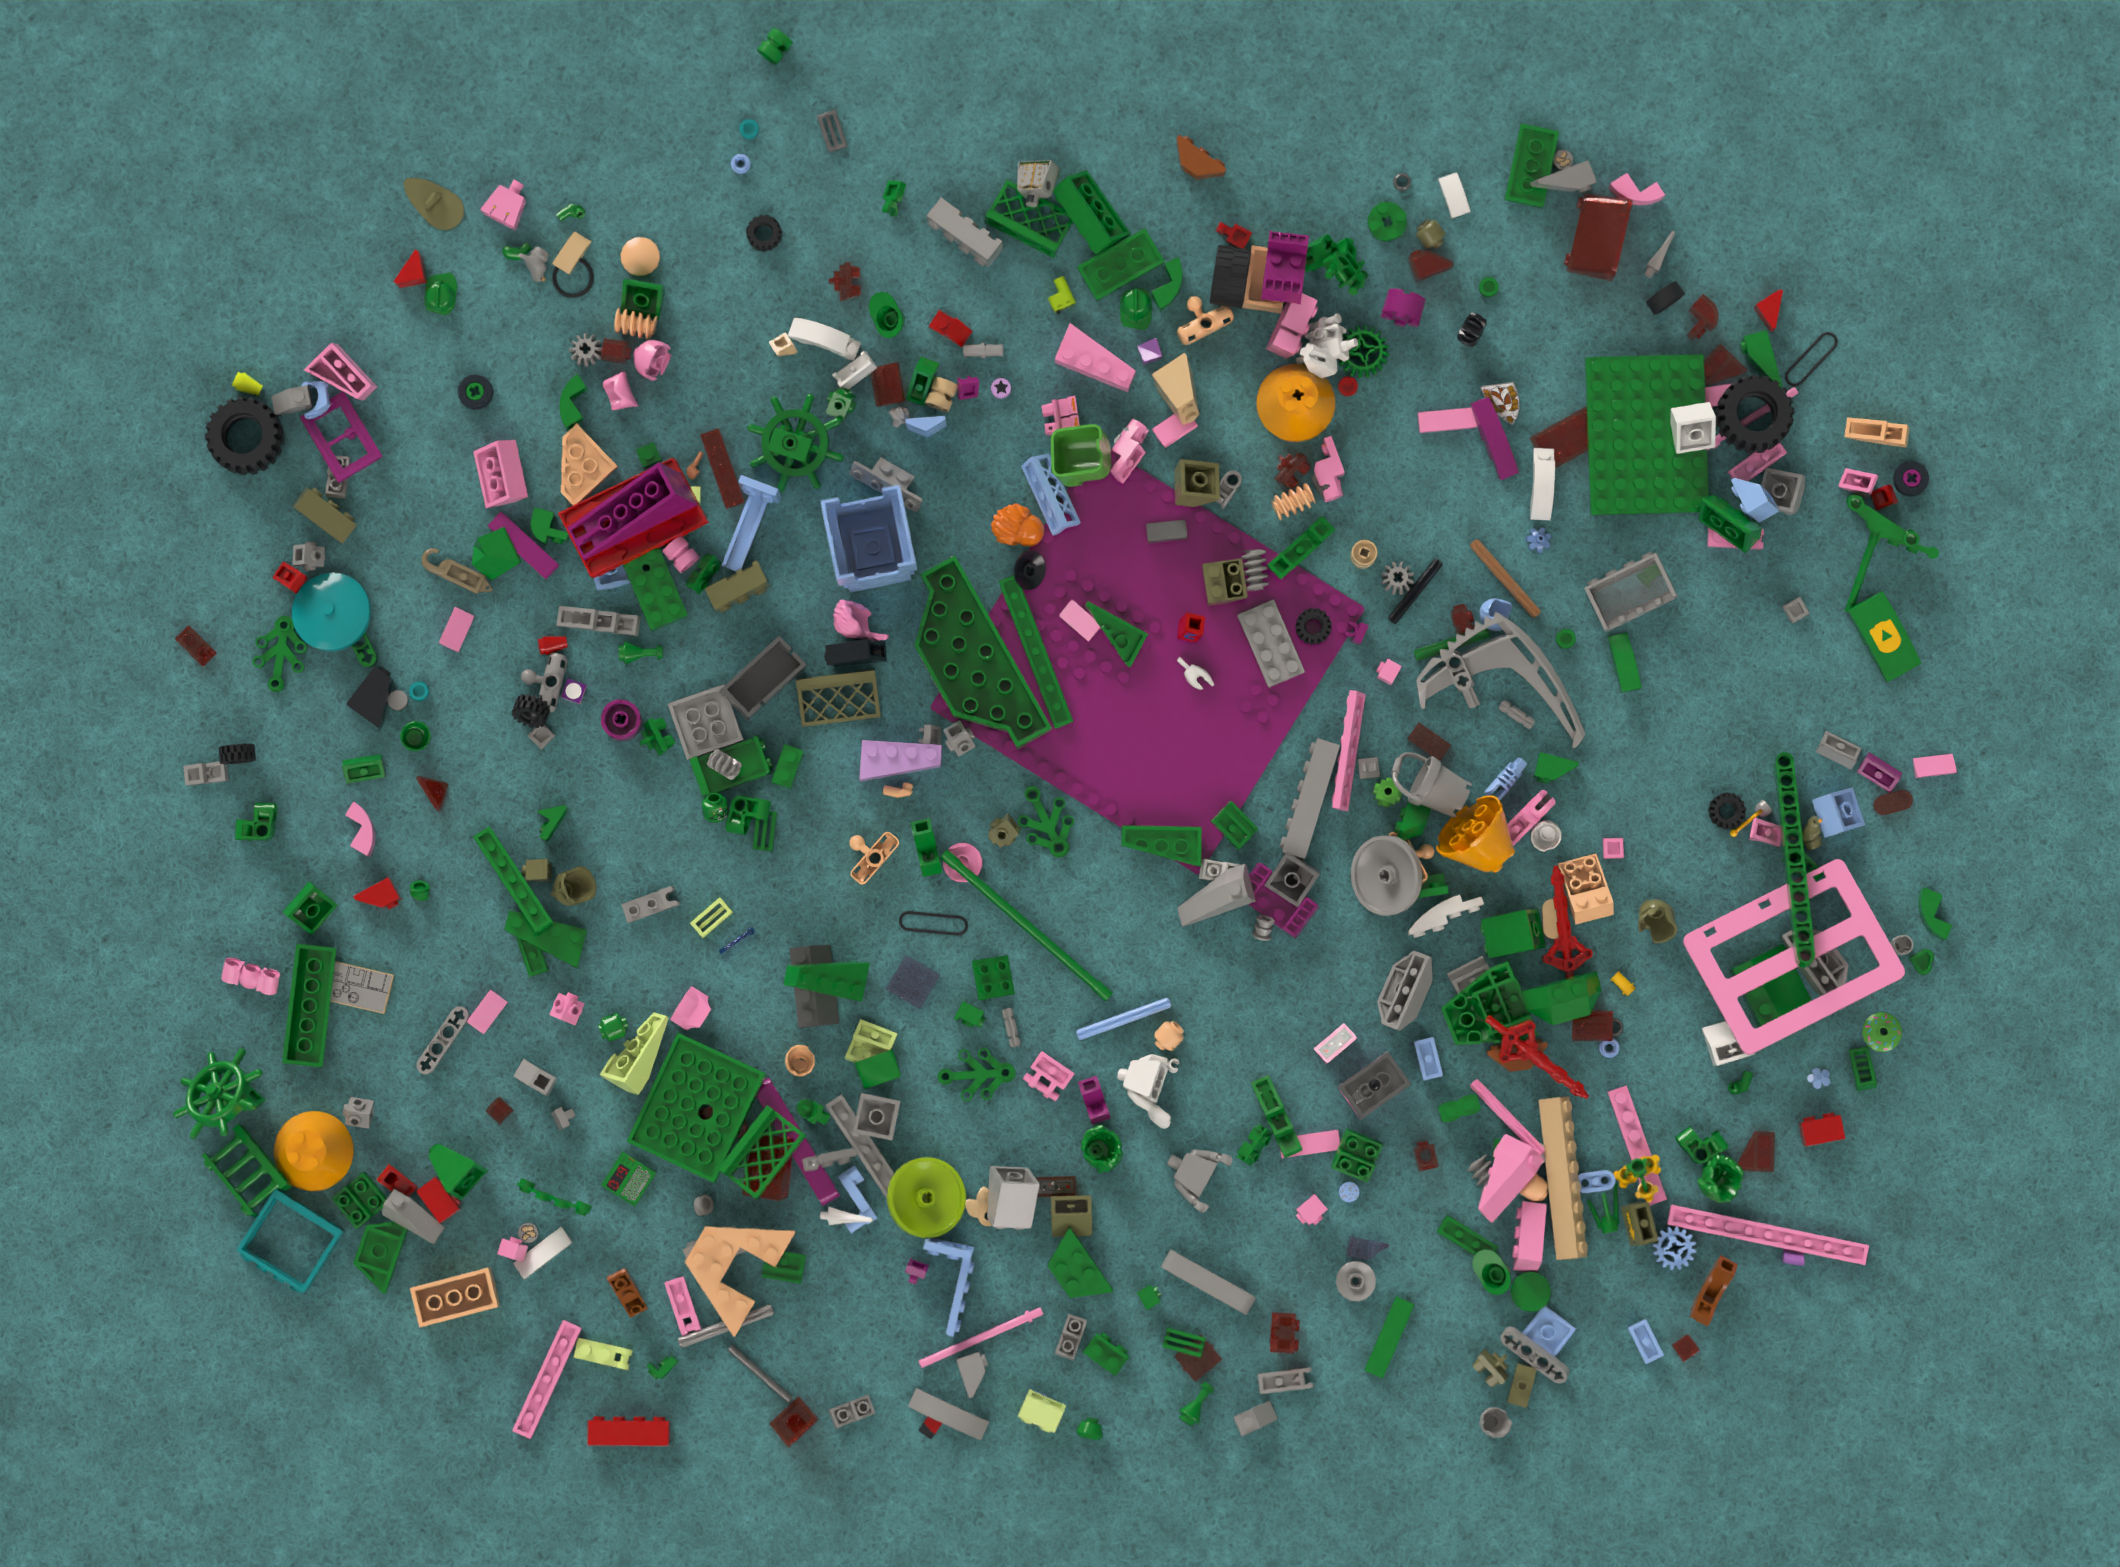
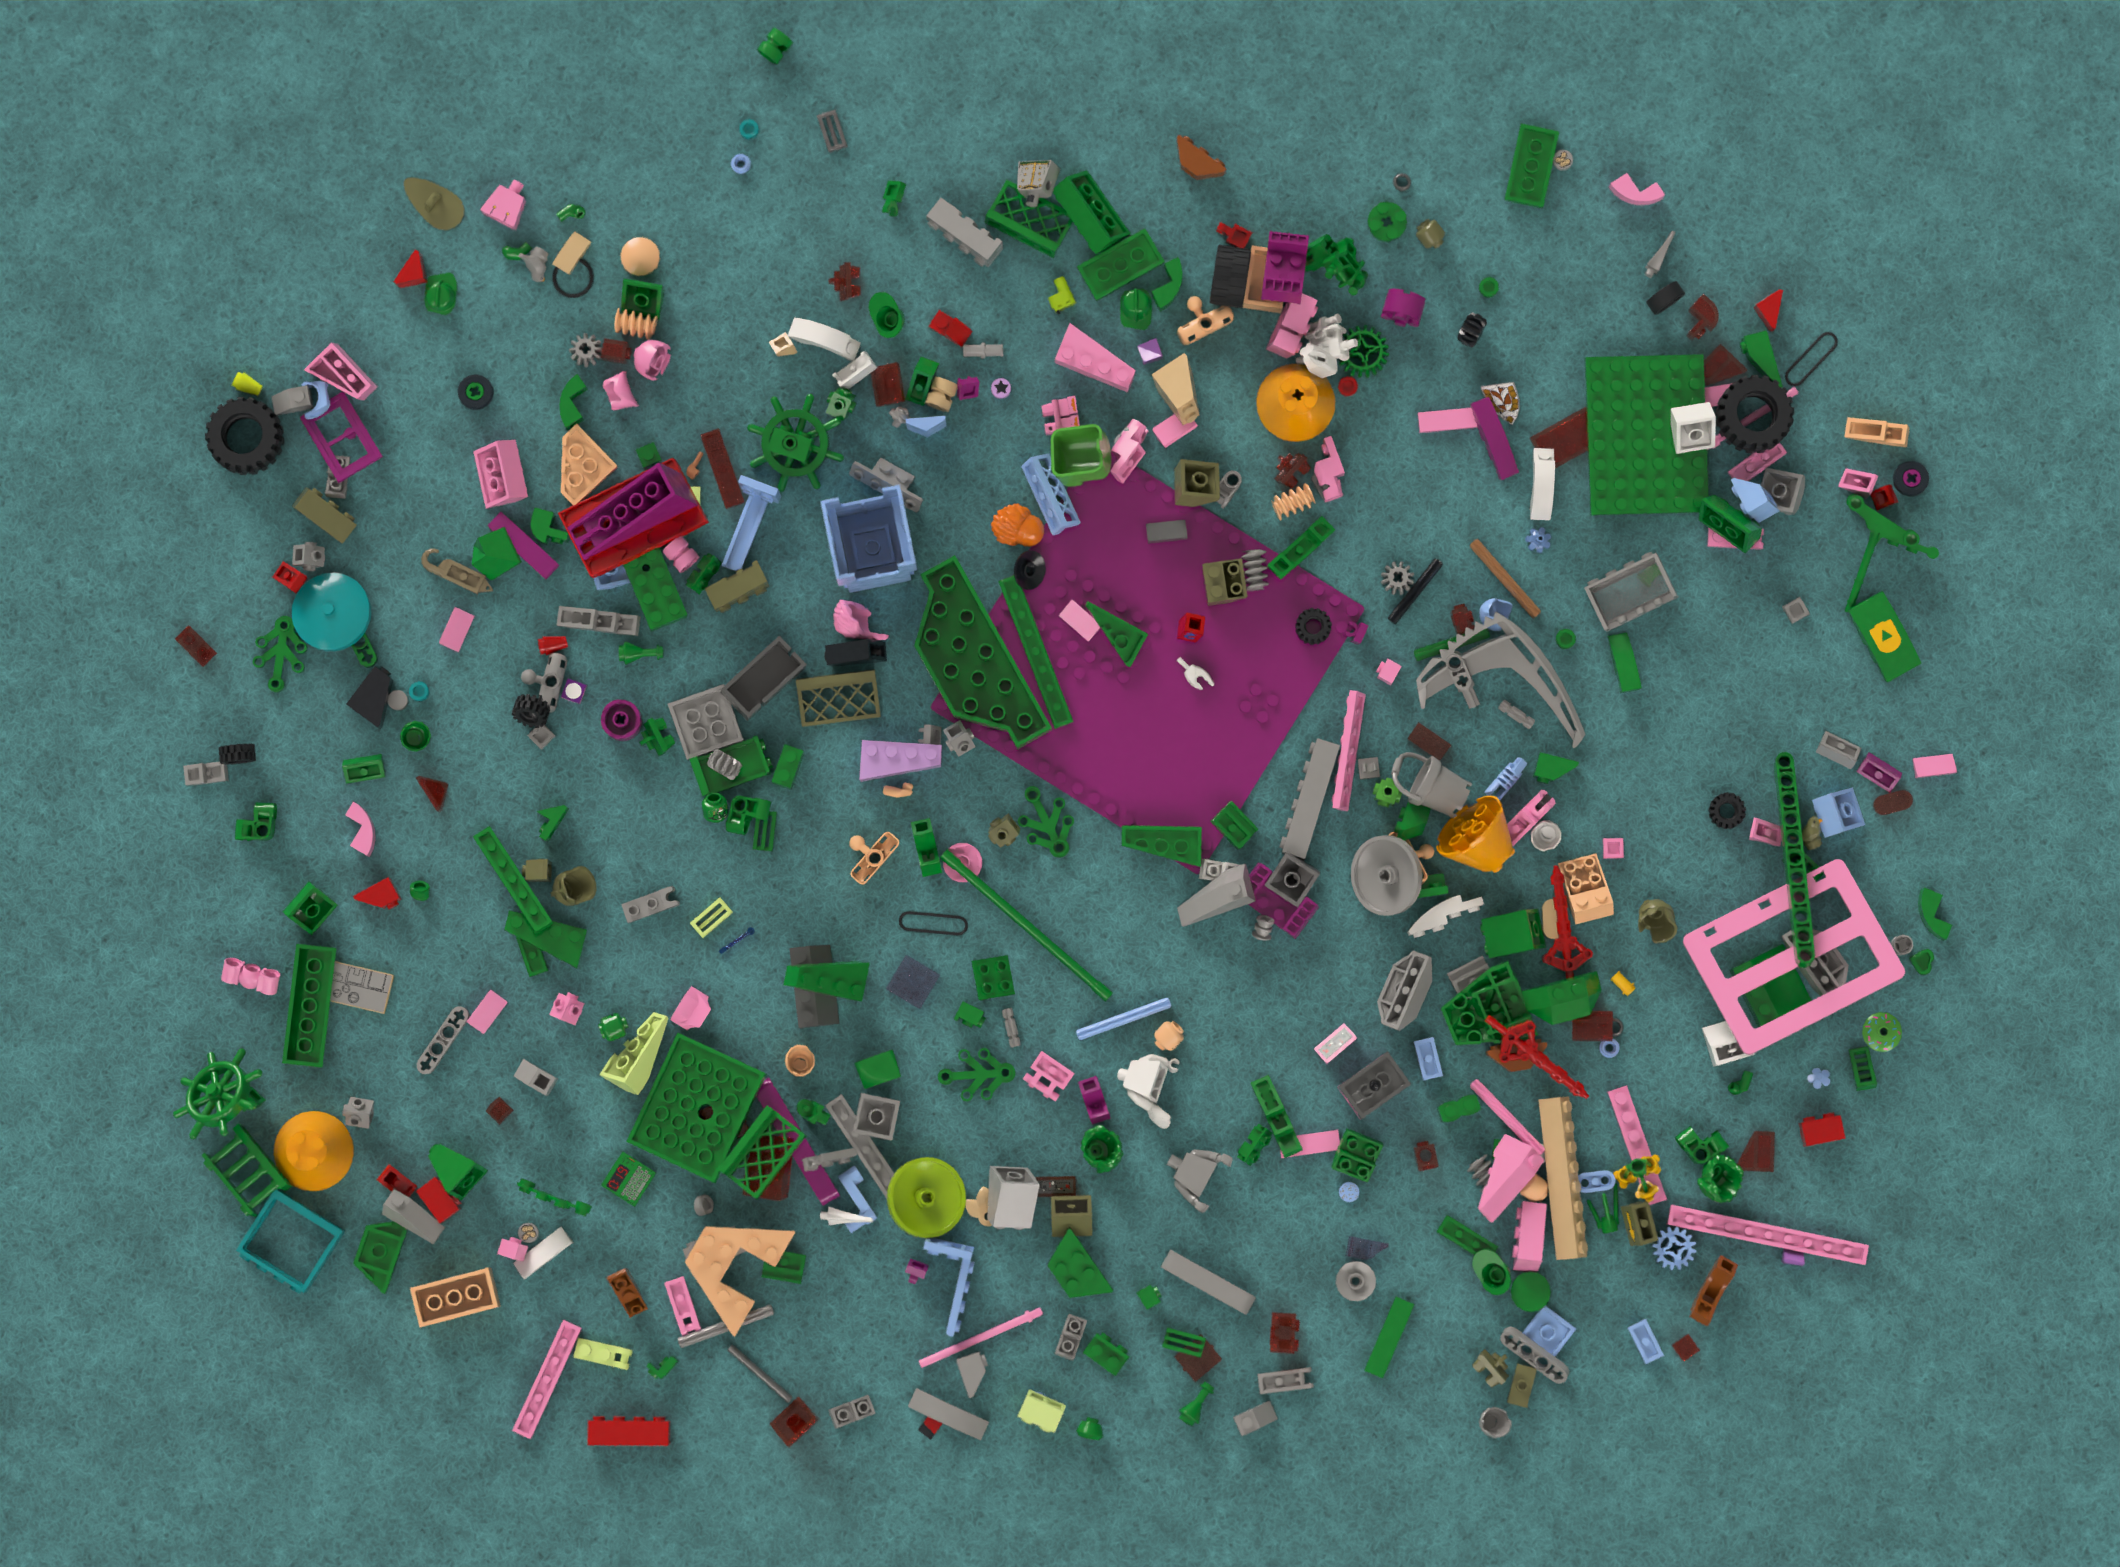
green slope [332,1172,388,1230] -> none
light grey tile [551,1107,576,1131] -> none
black tyre [746,215,782,252] -> none
yellowish green slope [845,1019,897,1063] -> none
light grey plate [1237,600,1305,688] -> none
bright pink brick [1296,1194,1328,1226] -> none
tan wheel [1350,540,1377,569] -> none
clear red slope [1407,249,1454,282] -> none
white slope [1438,173,1471,218] -> none
light grey slope [1530,160,1596,193] -> none
clear red windscreen [1564,194,1633,282] -> none
hinge [1730,800,1773,837] -> none

